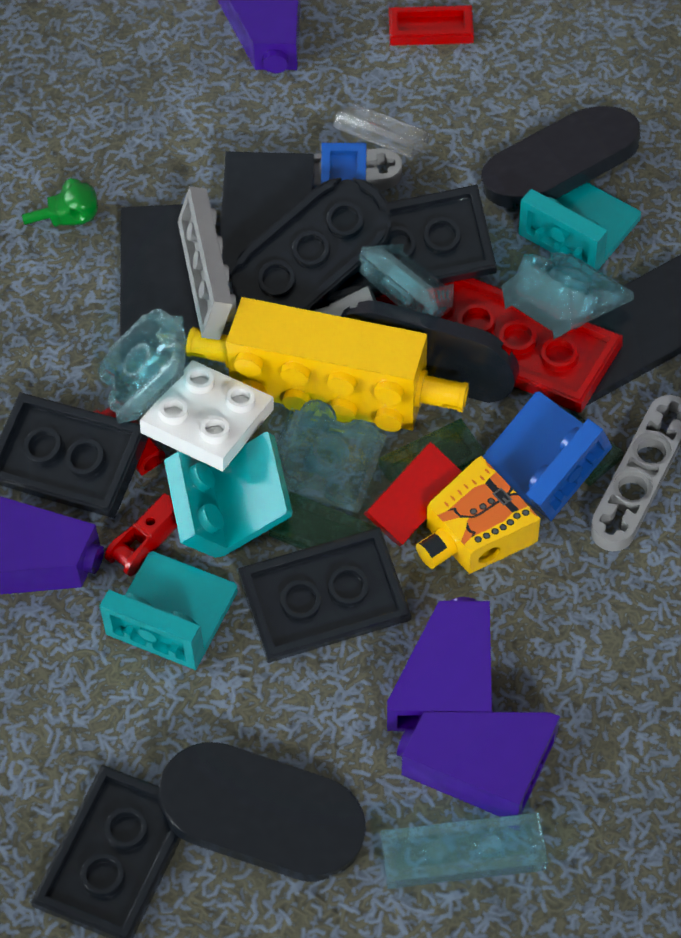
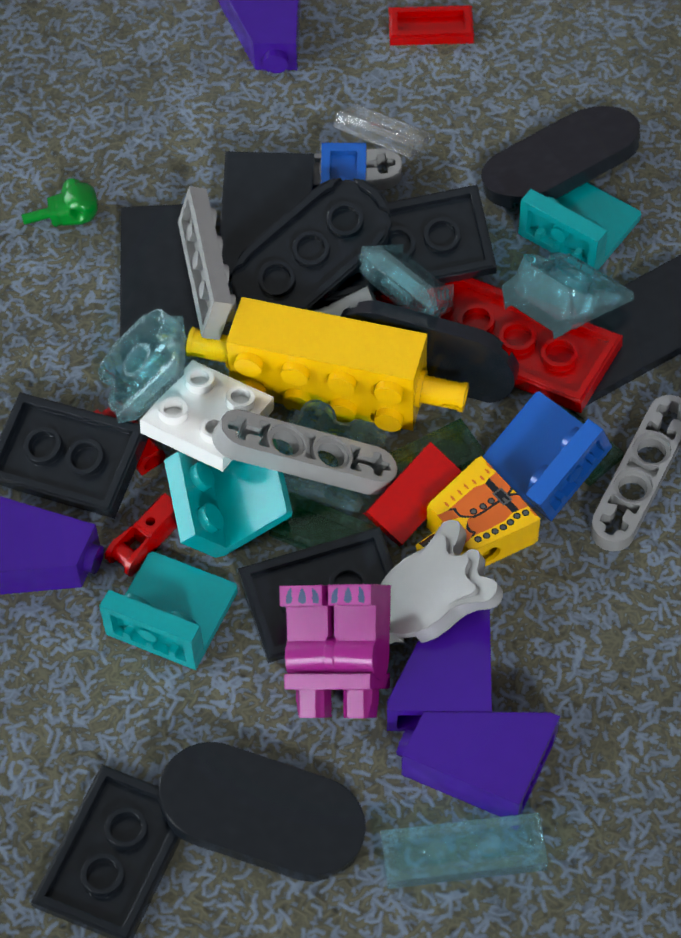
none -> light grey beam [212,409,398,495]
none -> magenta hips [279,584,391,718]
none -> light grey tile [381,520,503,644]

